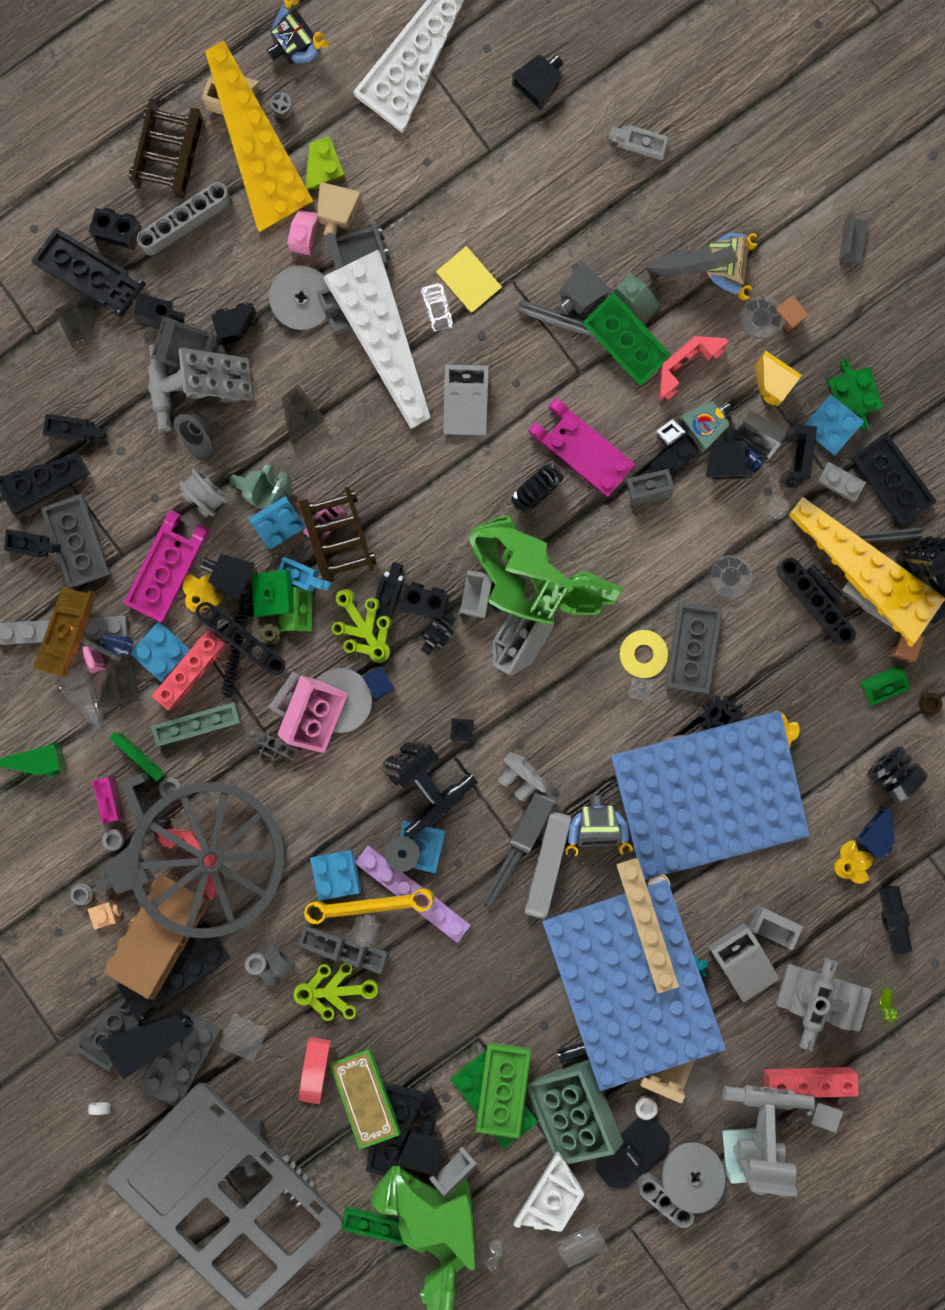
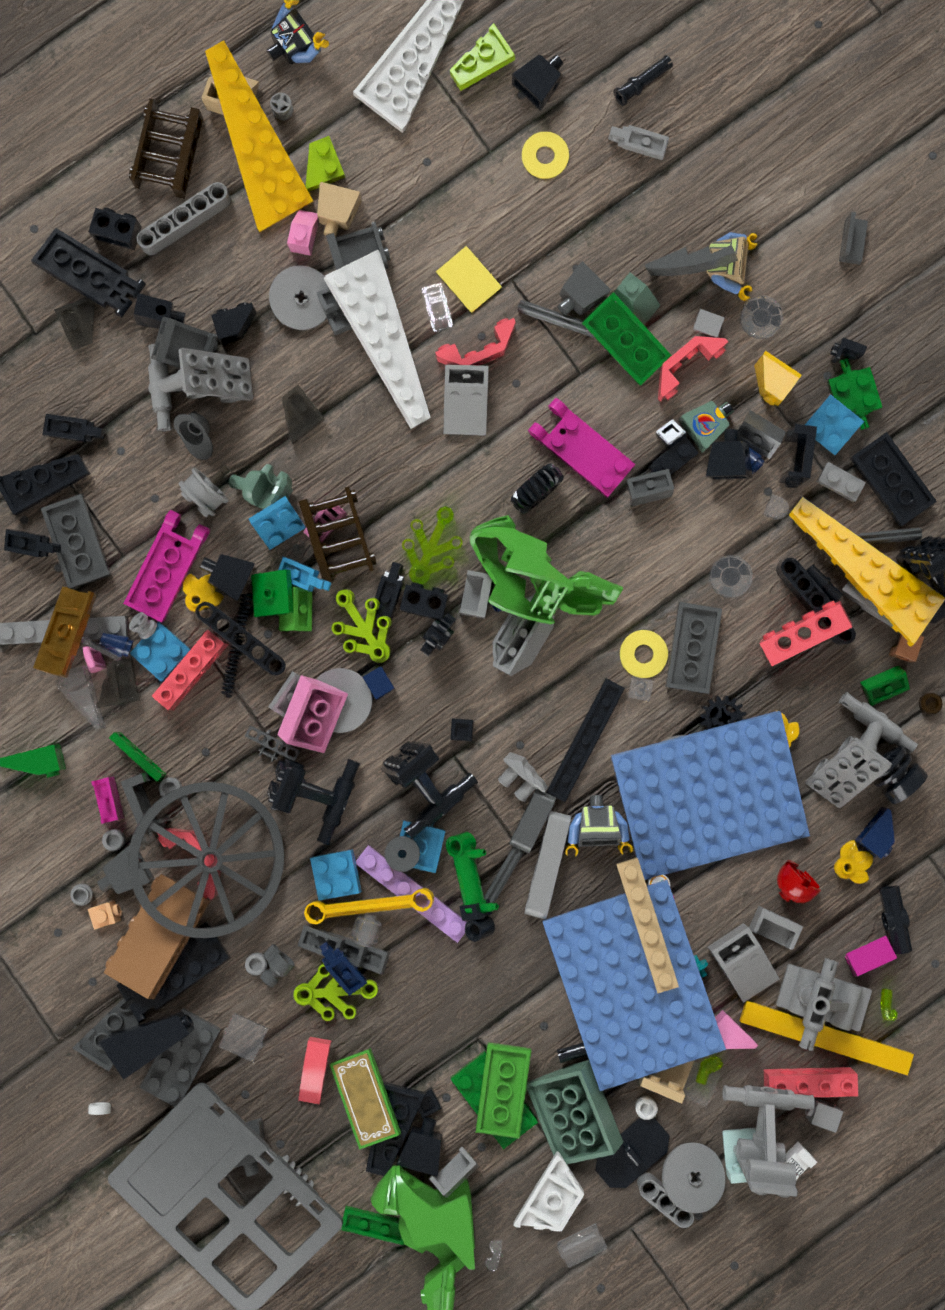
sand green plate [151,702,241,747] -> none
olive plate [259,624,281,645] -> none
nougat panel [776,295,809,334] -> none
none -> light grey wheel [129,612,157,640]
none -> black plate [267,757,361,845]
none -> dark blue hinge [319,941,367,996]
none -> clear neon green plant [402,506,463,584]
none -> coral slope [435,318,515,366]
none -> green piece [446,832,499,942]
none -> lime wing [450,23,515,91]
none -> light yellow gear [522,132,569,179]
none -> black tile [546,678,625,802]
none -> black pin [613,55,673,106]
none -> light grey panel [693,309,724,338]
none -> clear neon green arm [696,1056,723,1085]
none -> bright pink slope [715,1010,758,1049]
none -> yellow tile [739,1000,914,1076]
none -> coral brick [760,600,852,666]
none -> red cylinder [776,860,821,903]
none -> white leg [785,1142,817,1180]
none -> light grey plate [805,692,918,808]
none -> black bracket [830,337,867,363]
none -> dark pink hinge [844,936,897,976]

